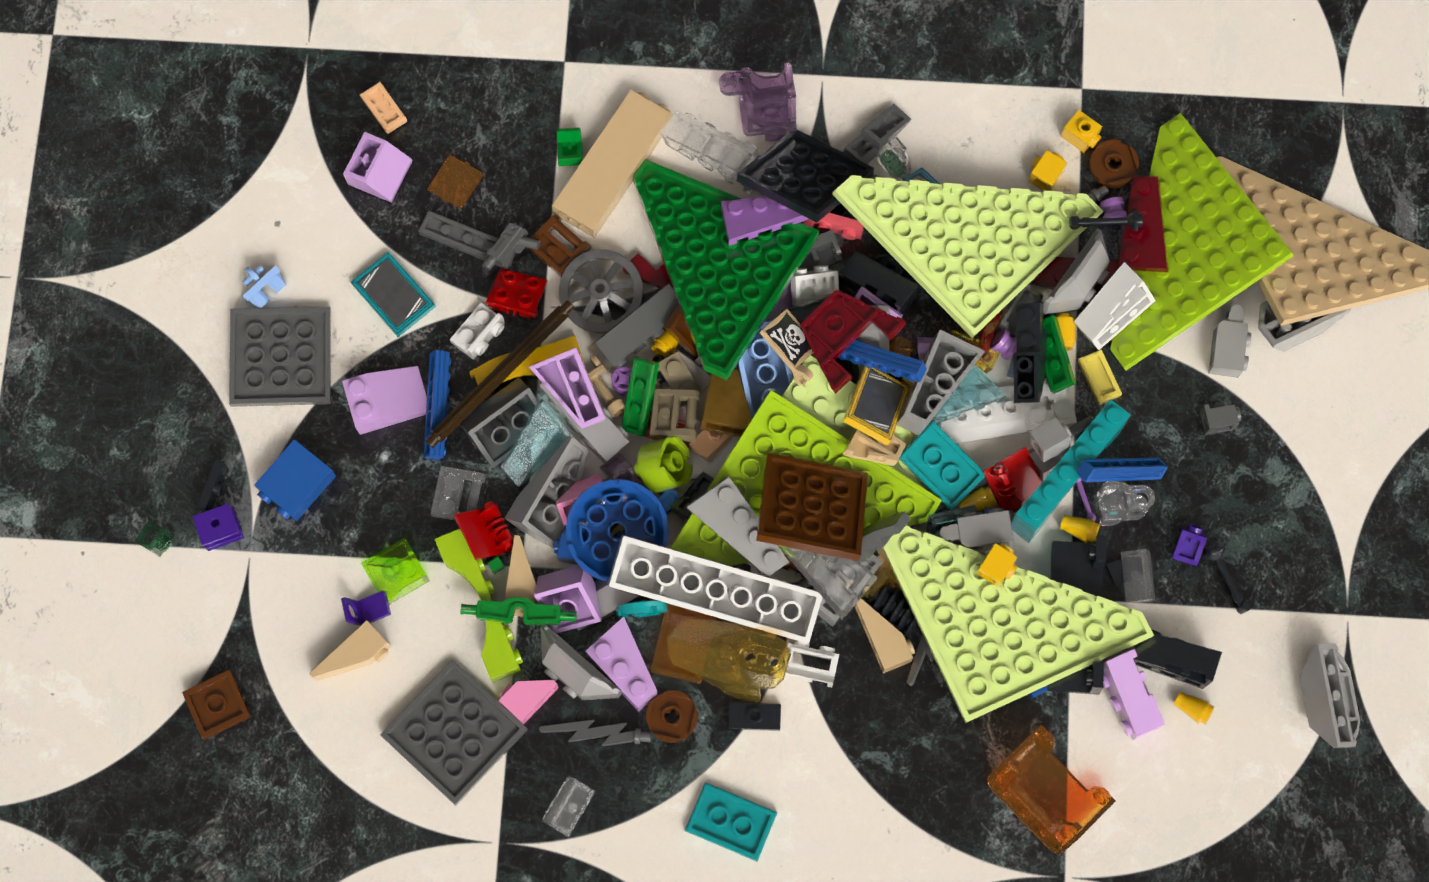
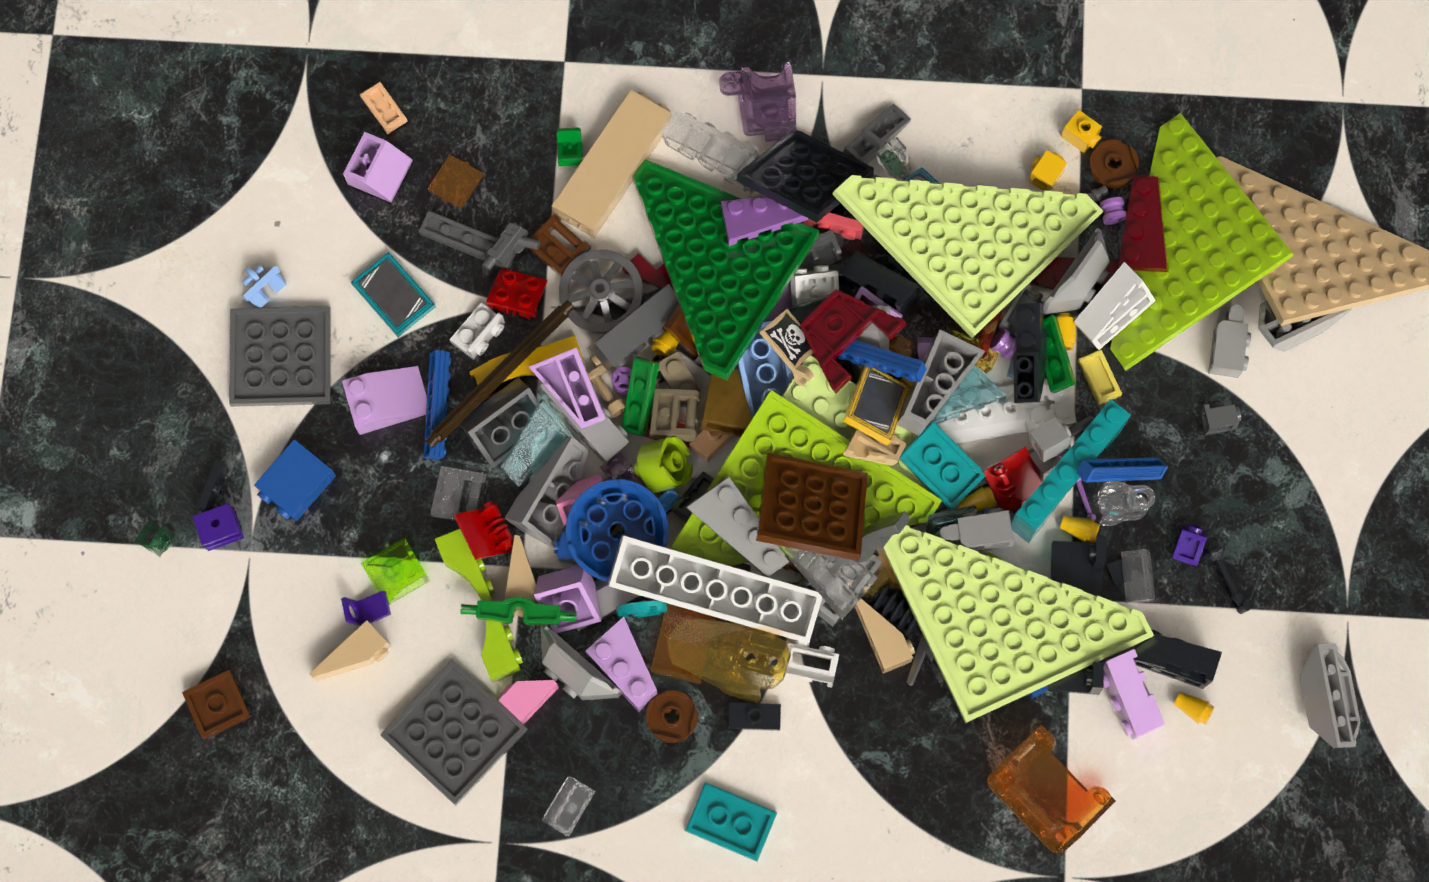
green piece [487,557,505,575] -> none
dark grey piece [539,720,652,747] -> none
yellow brick [976,543,1018,587] -> none
black piece [1069,209,1143,232] -> none

